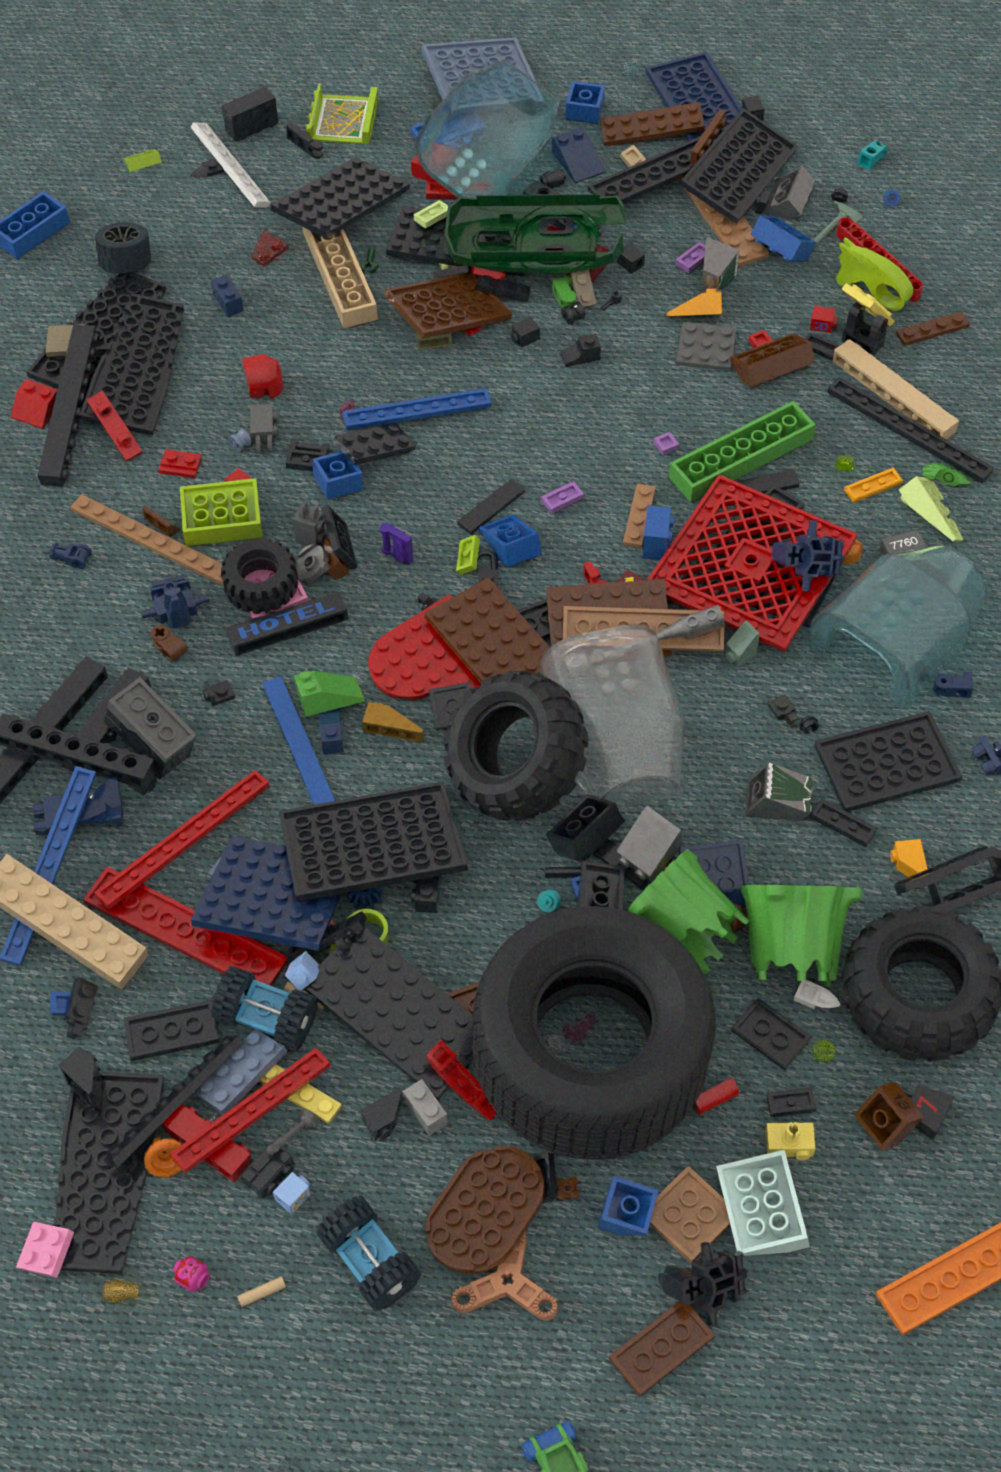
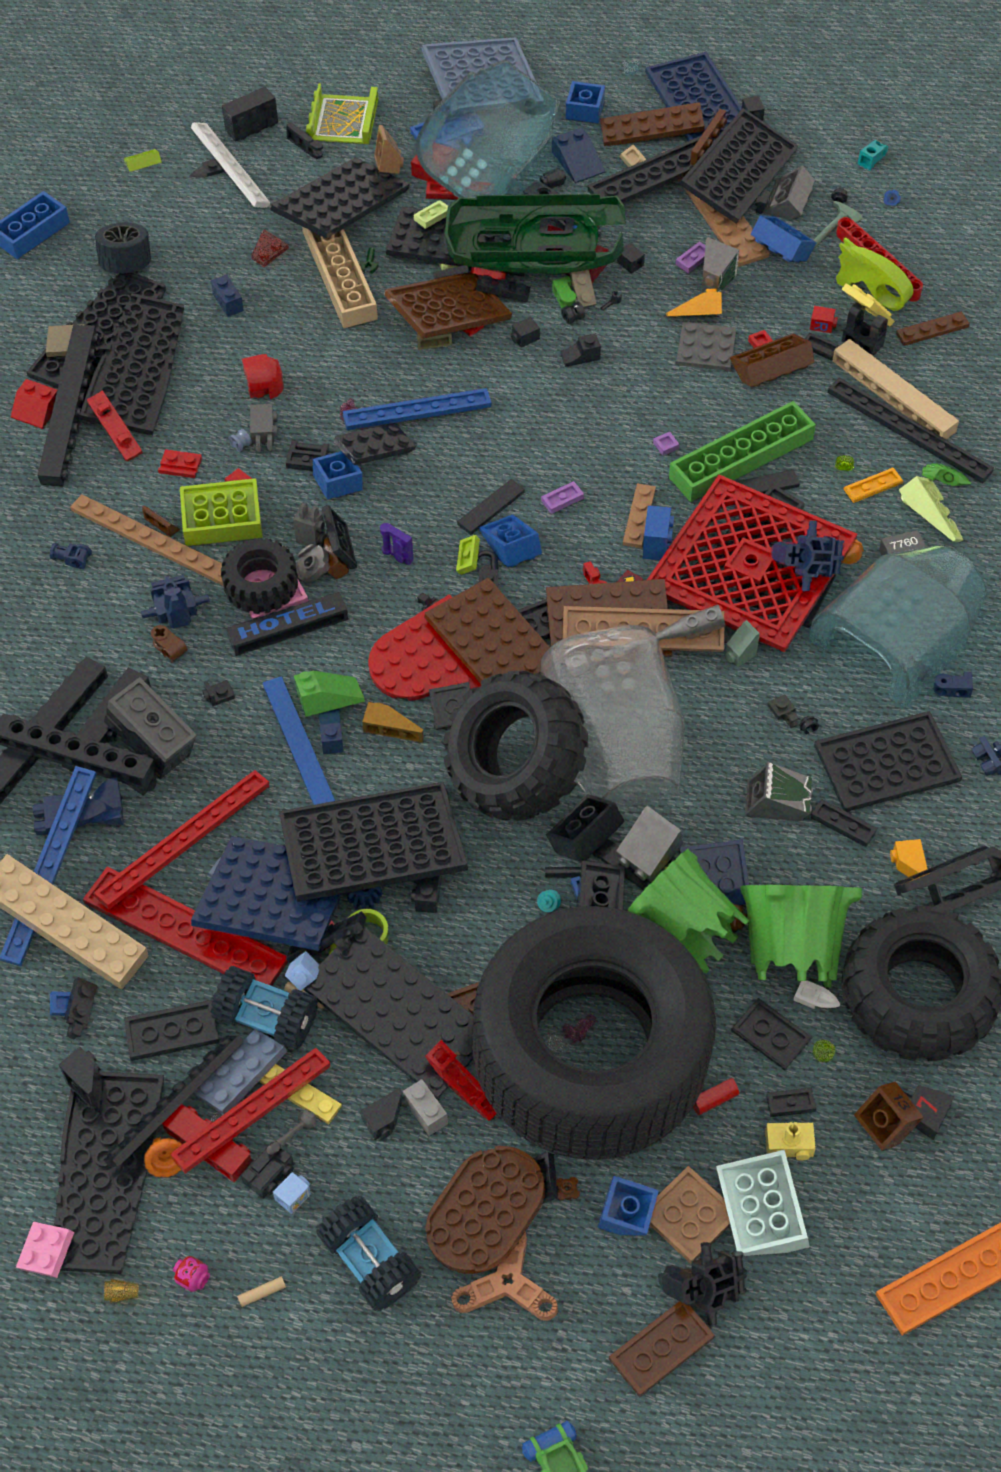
none -> medium nougat slope [374,125,404,174]

